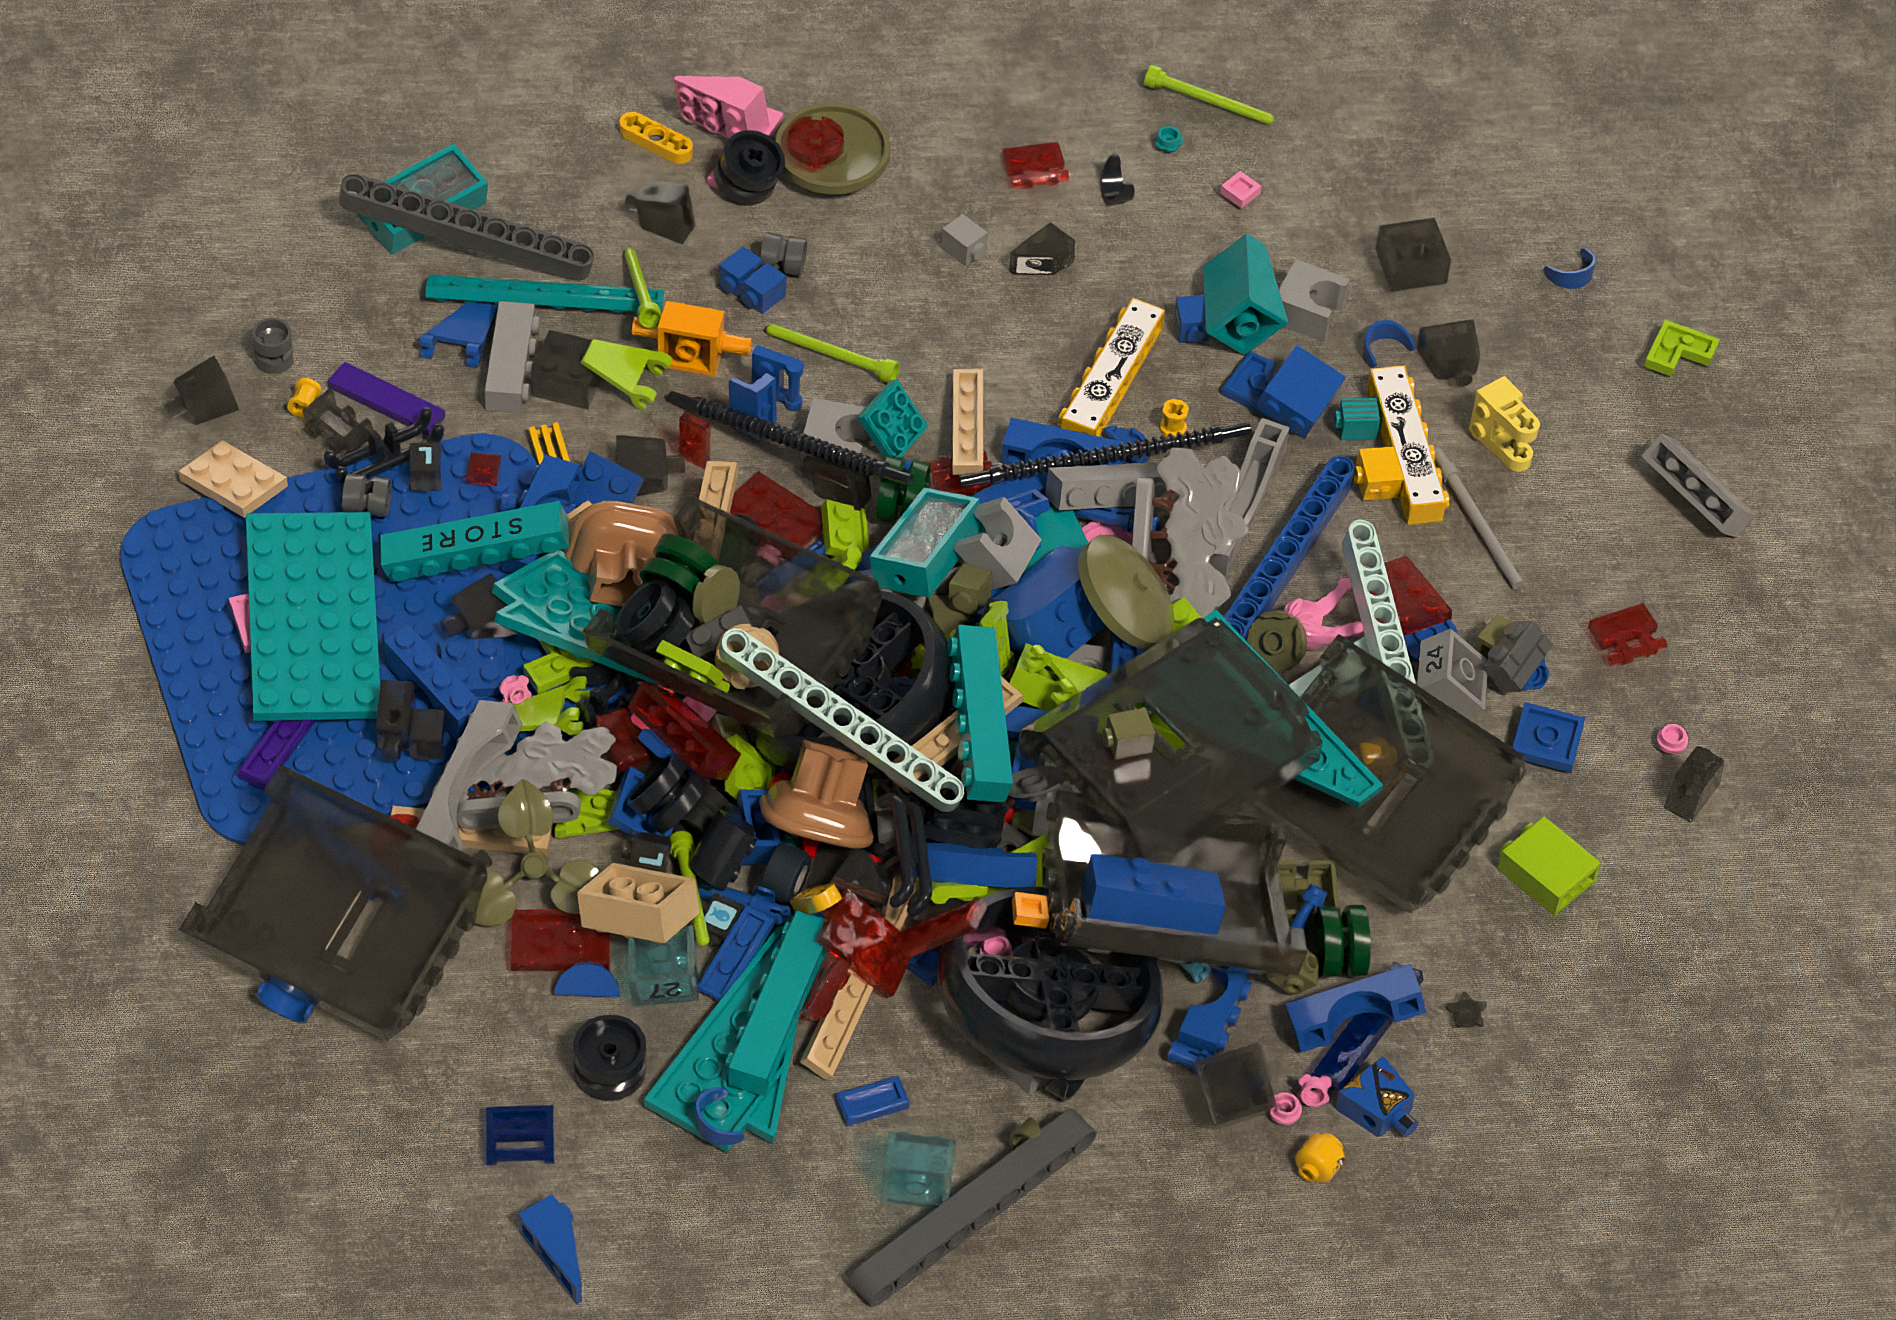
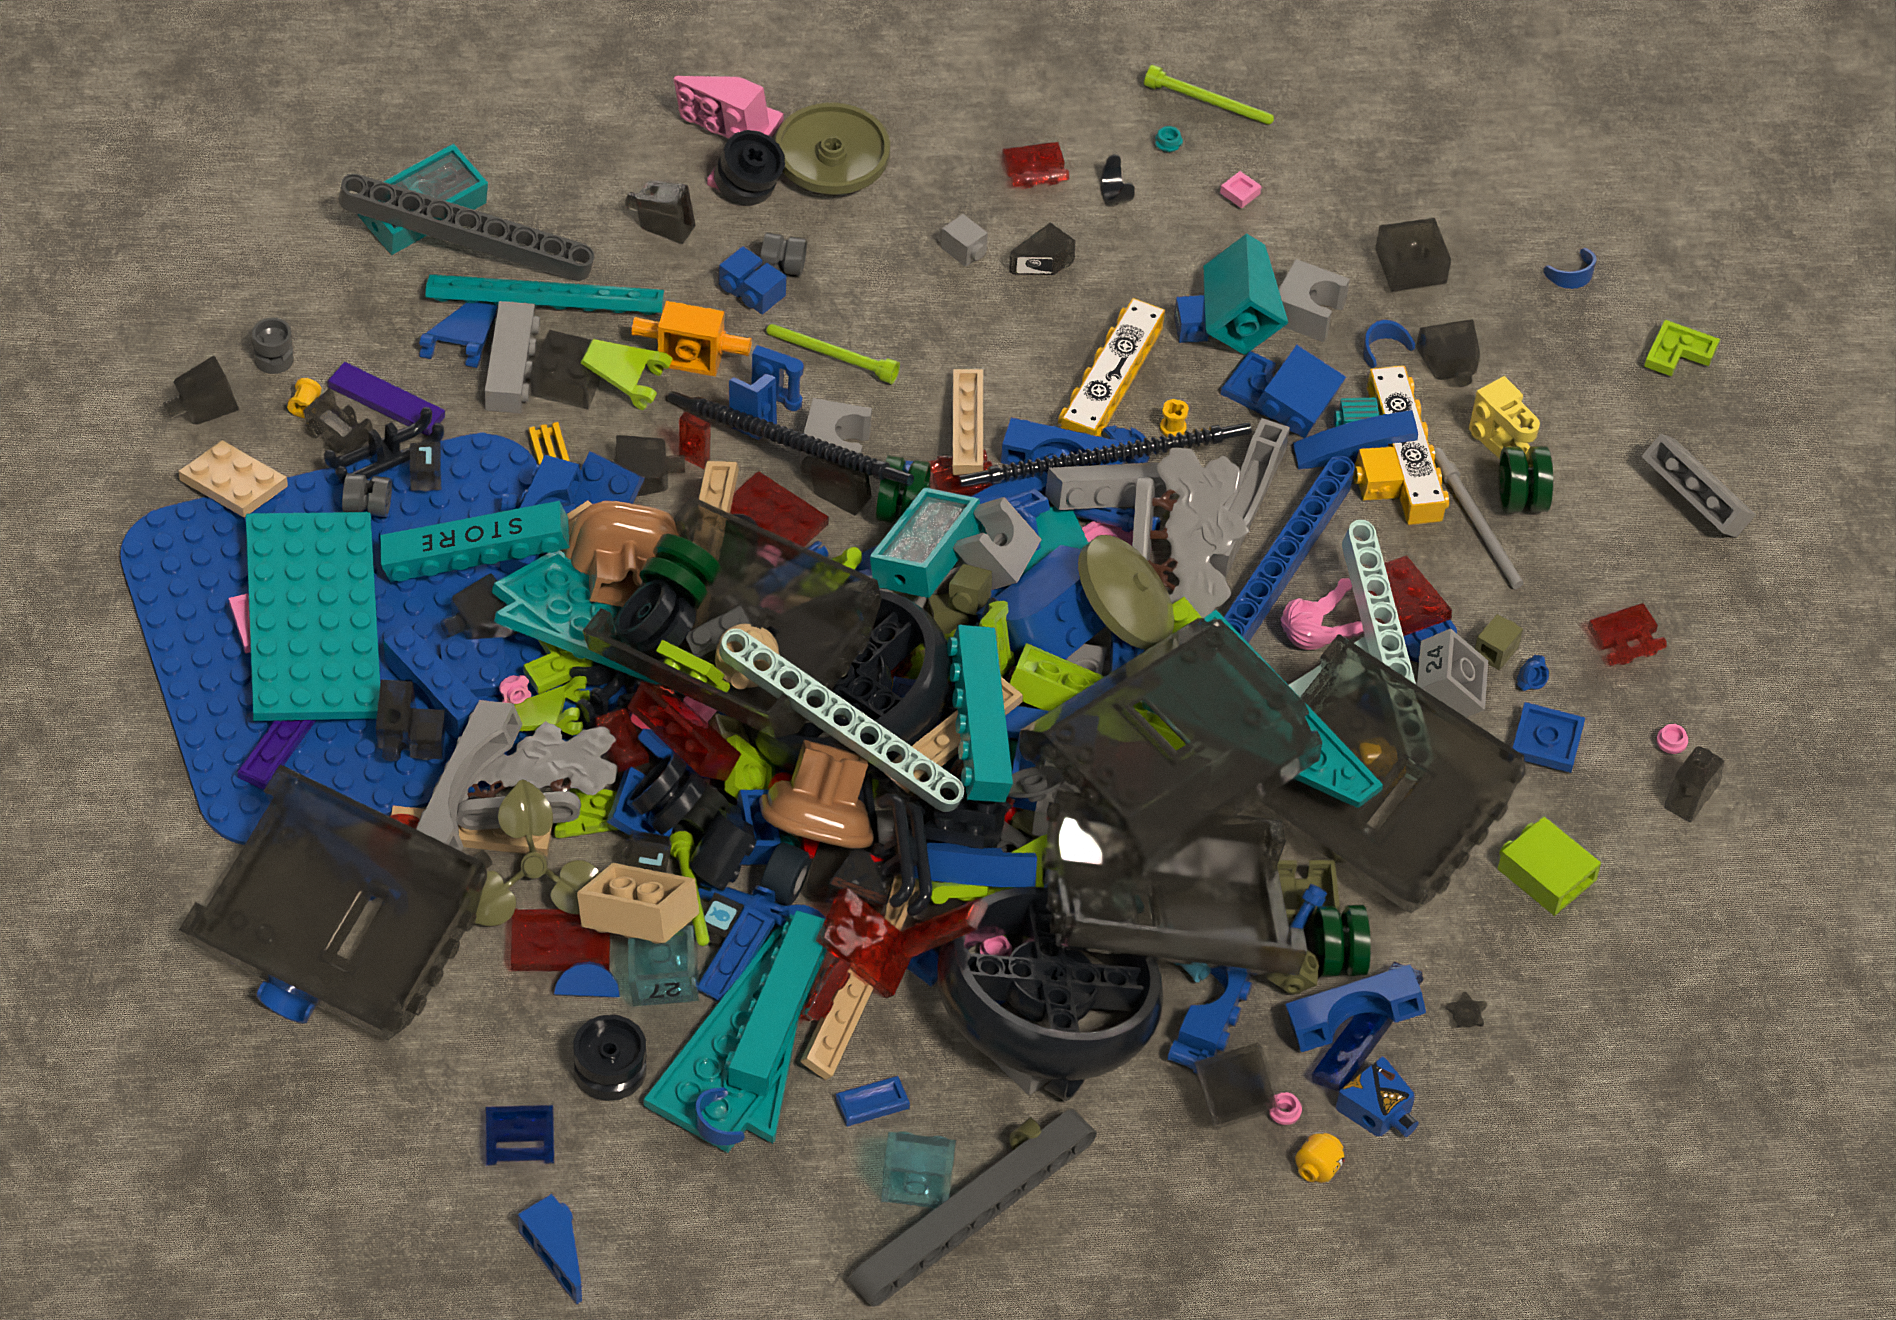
clear red plate [466,452,501,486] -> none
yellow beam [620,112,693,164] -> none
lime piece [624,248,662,328] -> none
olive tile [693,565,740,625] -> none
clear red plate [787,116,844,169] -> none
yellow beam [789,883,842,914] -> none
lime plate [821,499,869,557] -> none
teal tile [857,379,928,460] -> none
light orange plate [1012,892,1049,928] -> none
lime flag [1022,645,1123,706] -> none
blue brick [1082,853,1226,939] -> none
olive brick [1102,707,1155,760] -> none
olive tile [1246,610,1307,672] -> none
bright pink plate [1297,1074,1332,1107] -> none
dark grey brick [1483,621,1553,692] -> none
none -> blue slope [1293,410,1418,470]
none -> dark green wheel [1499,446,1553,513]

